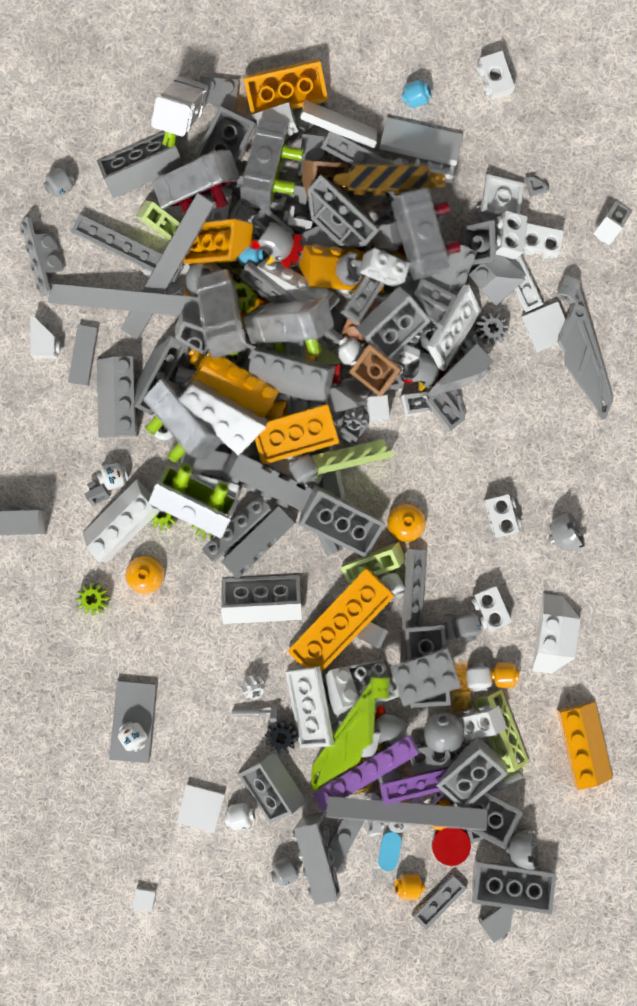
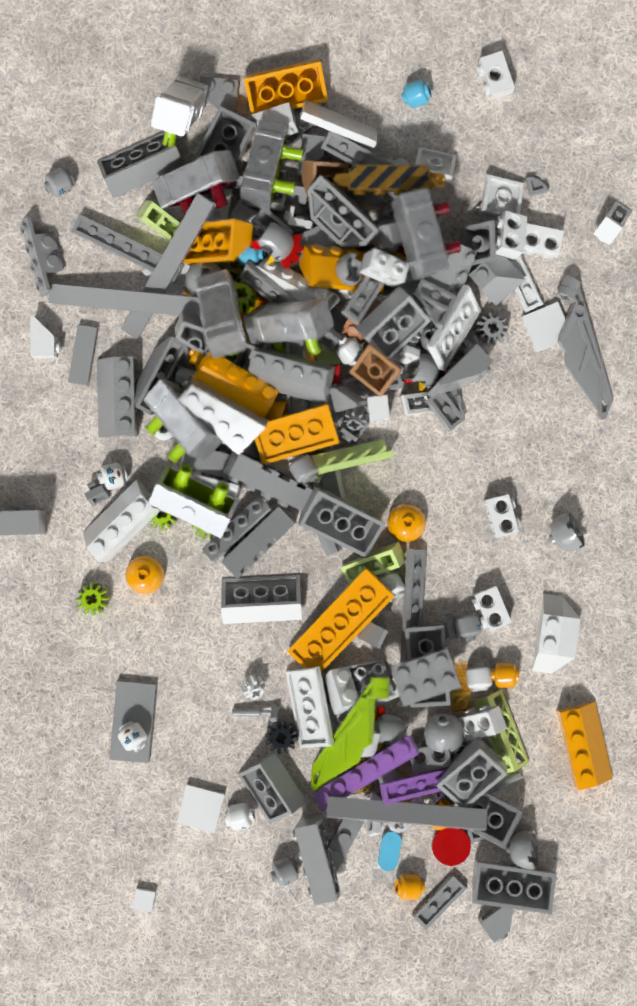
white tile [379,117,463,166] -> none

